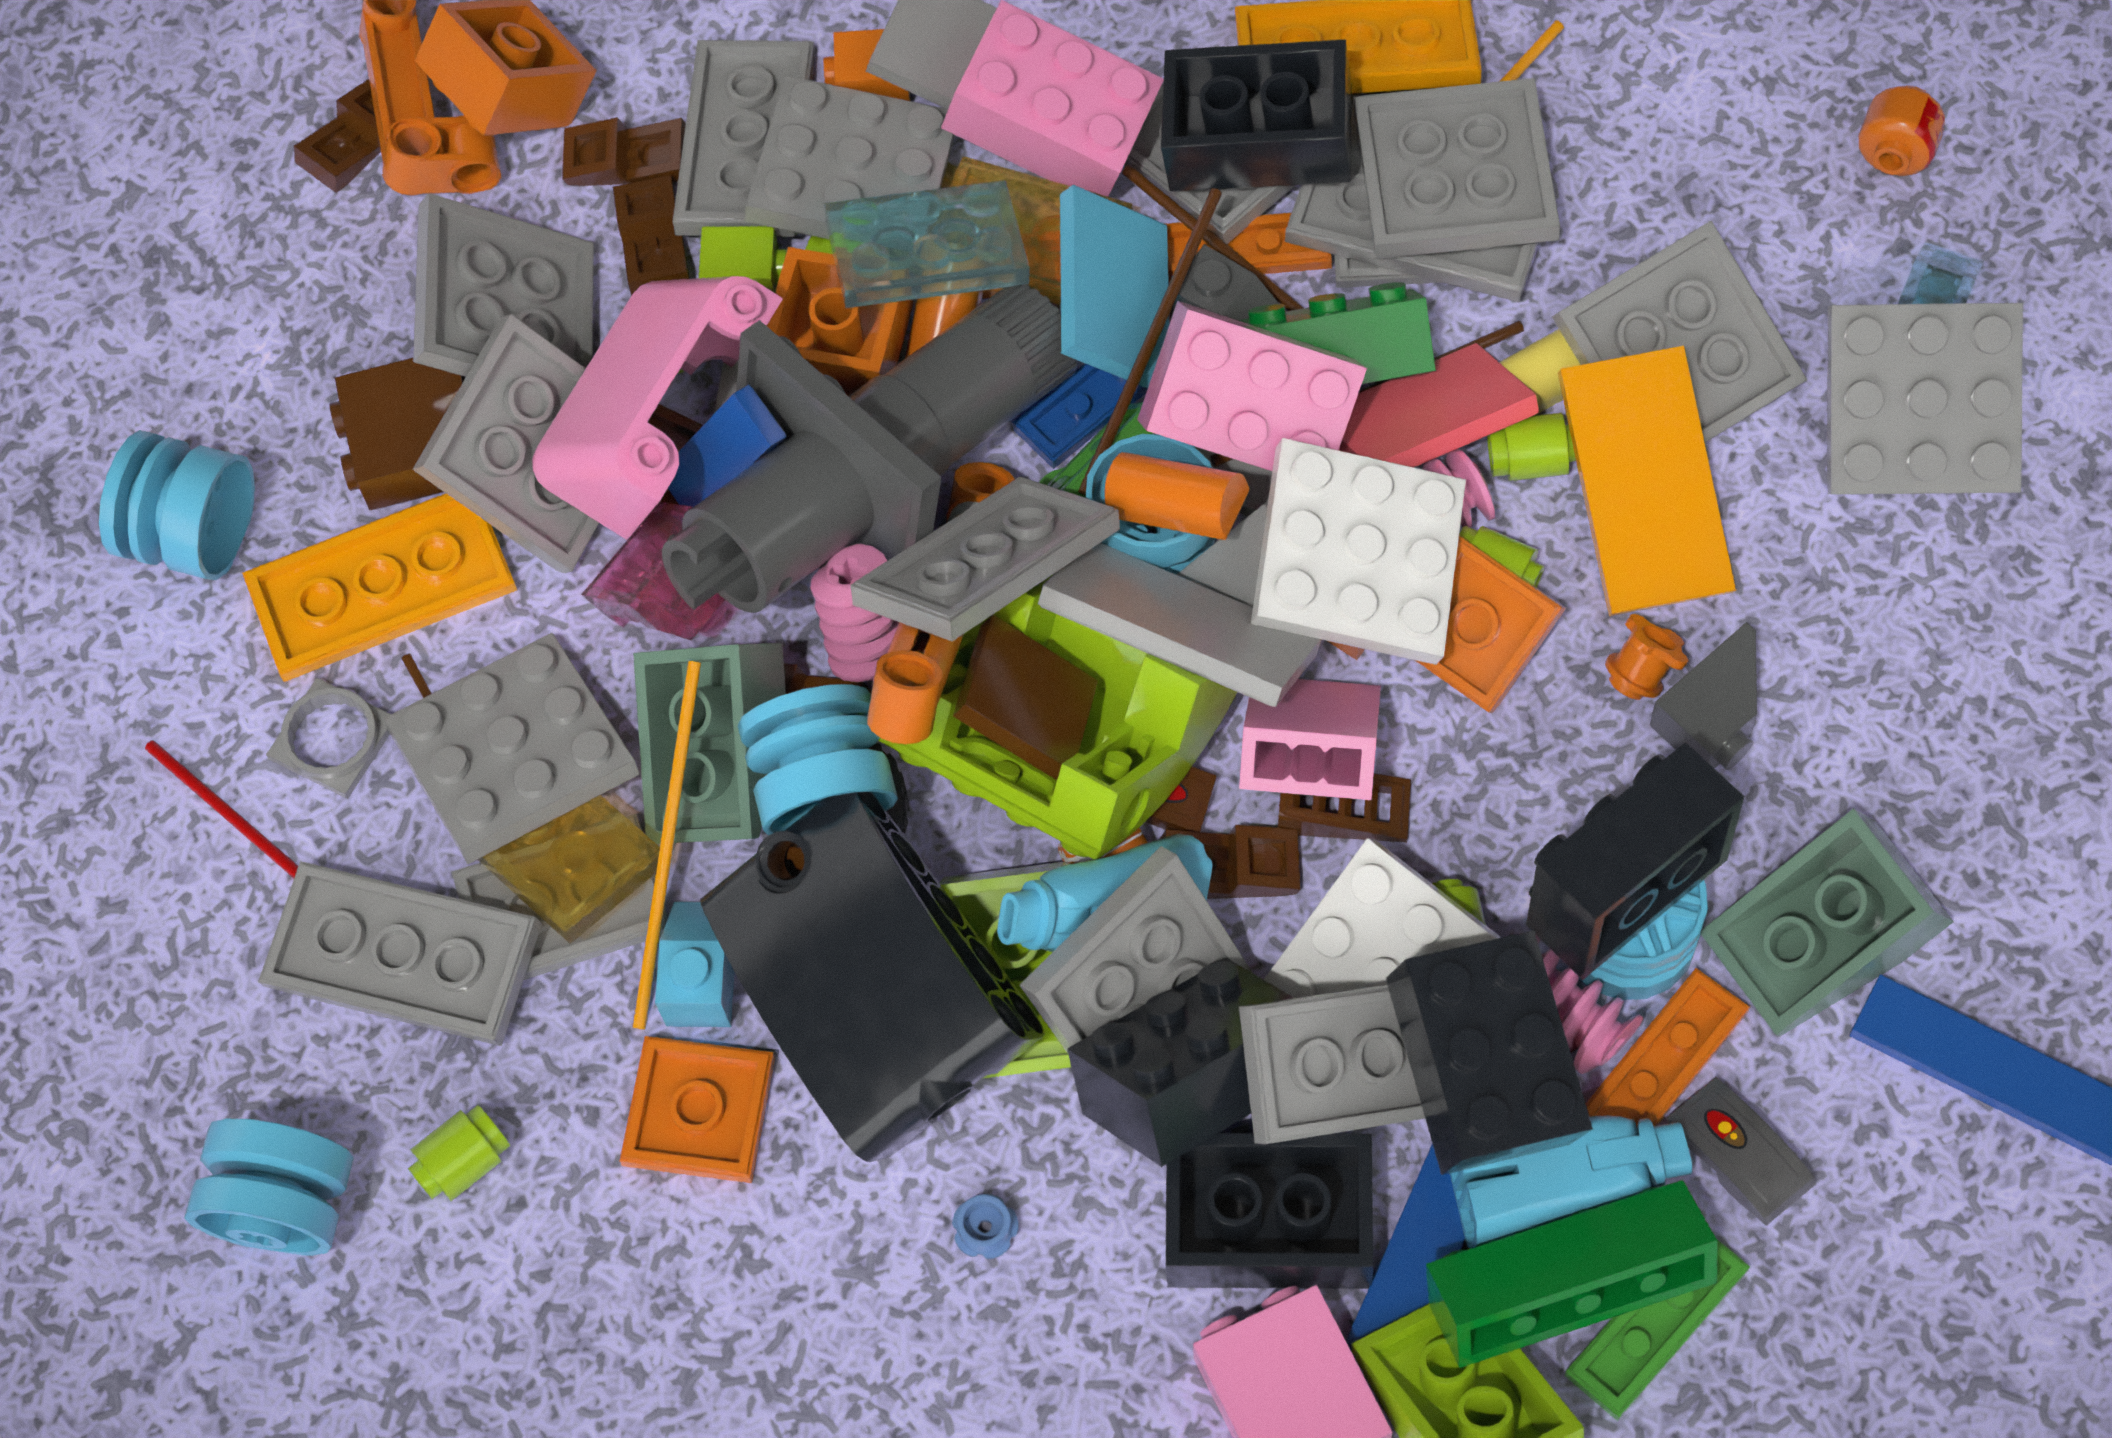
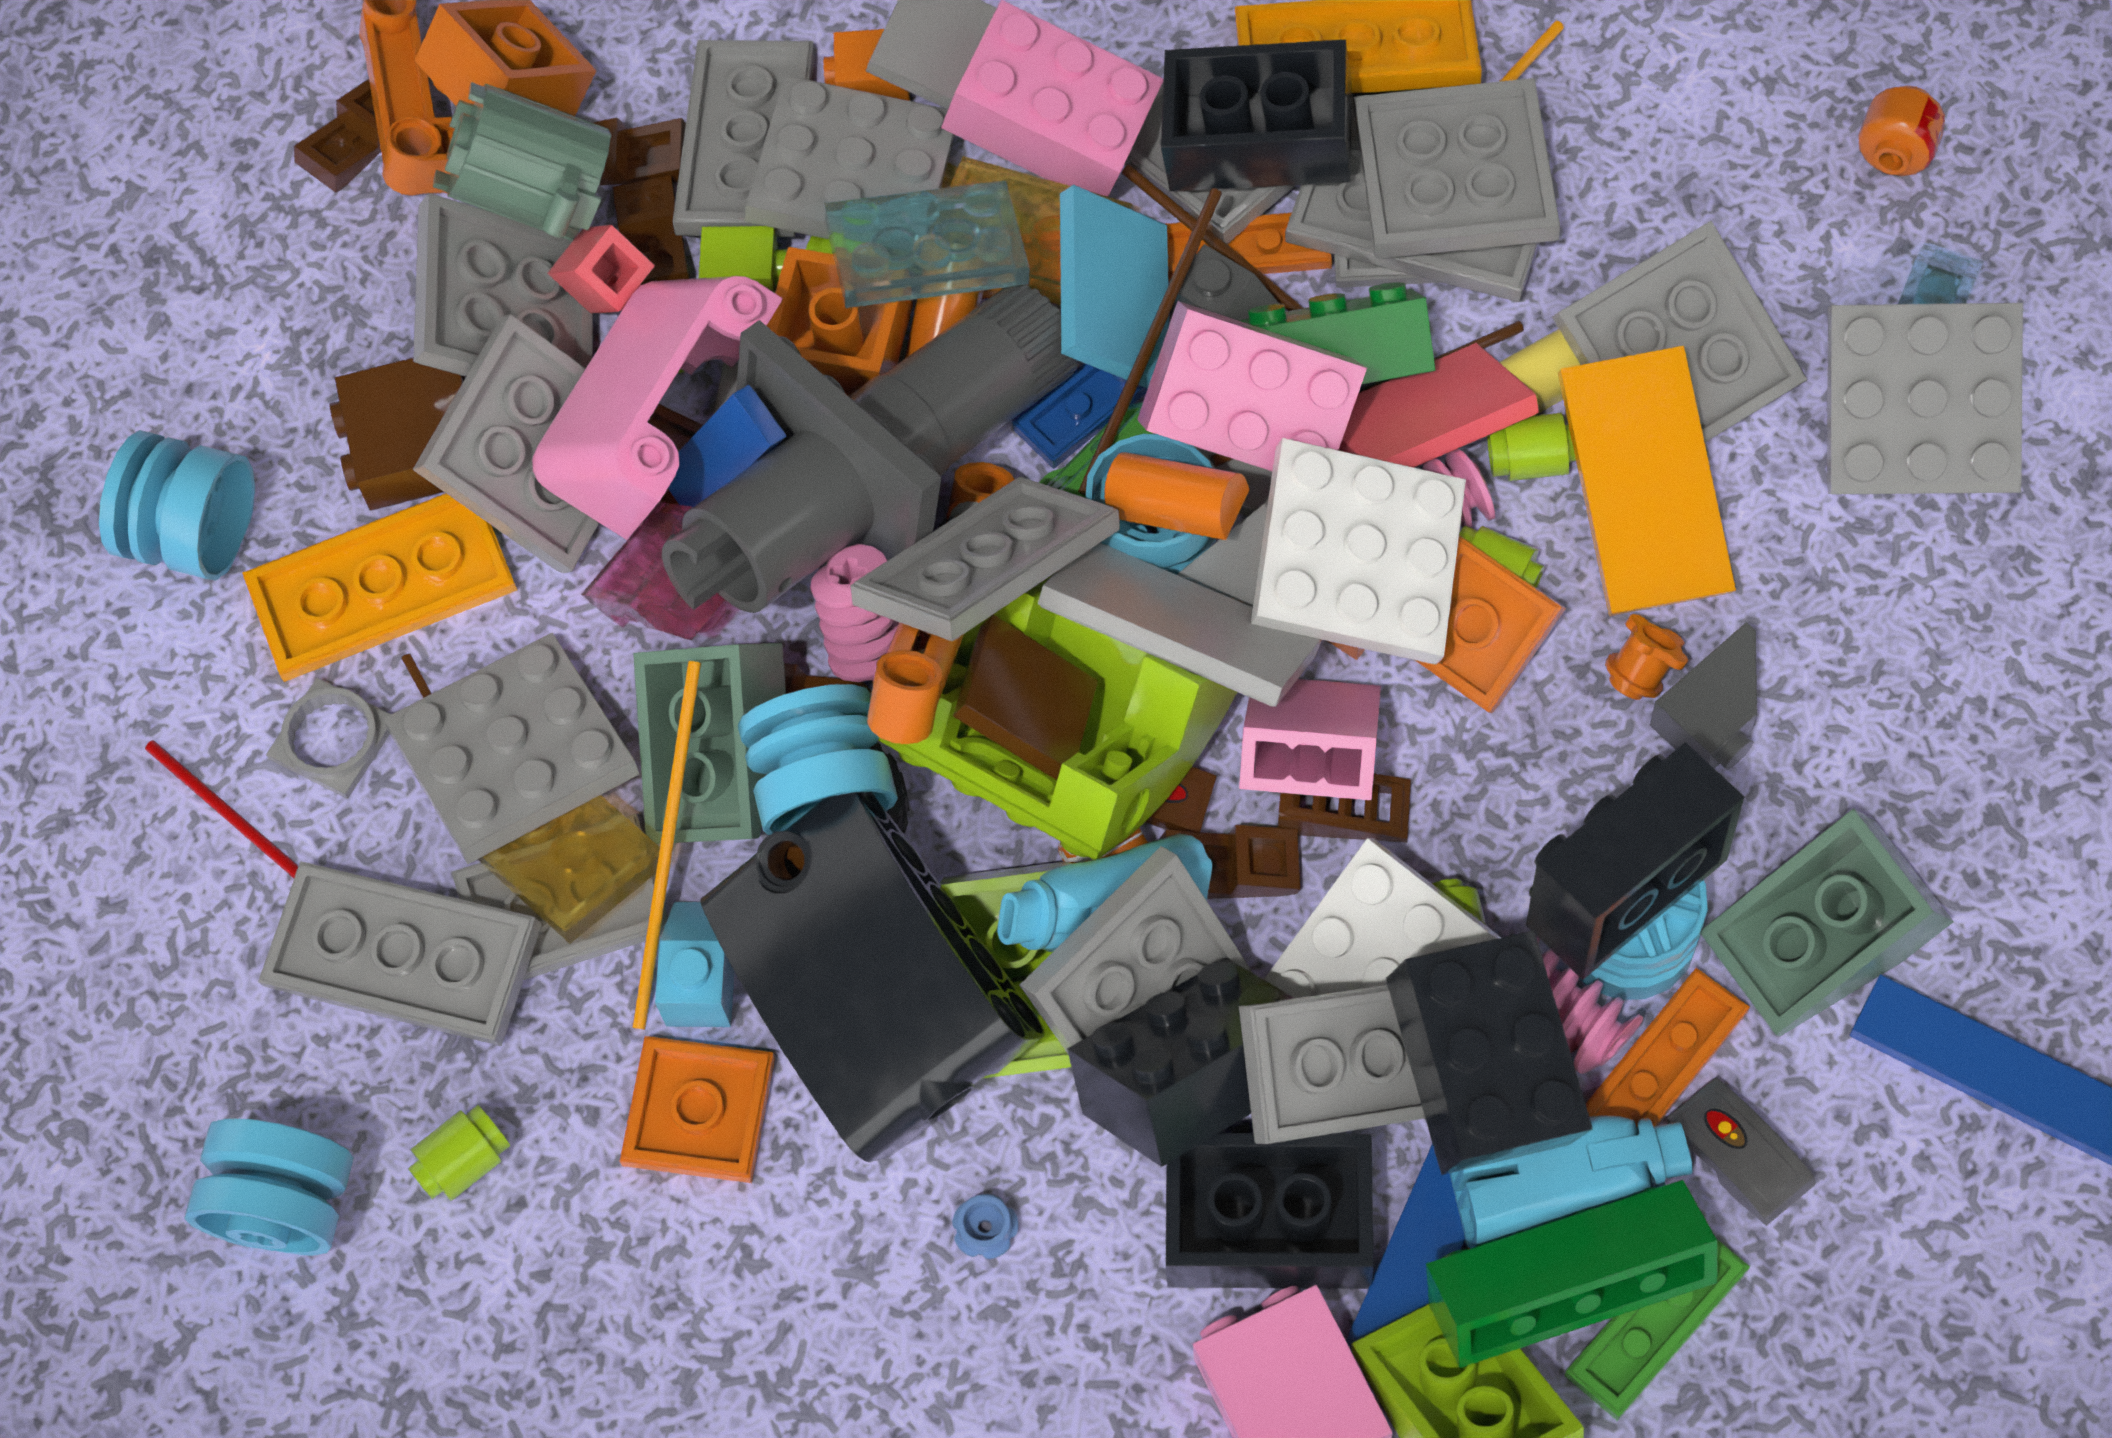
none -> sand green container [433,82,611,241]
none -> coral brick [547,225,655,313]

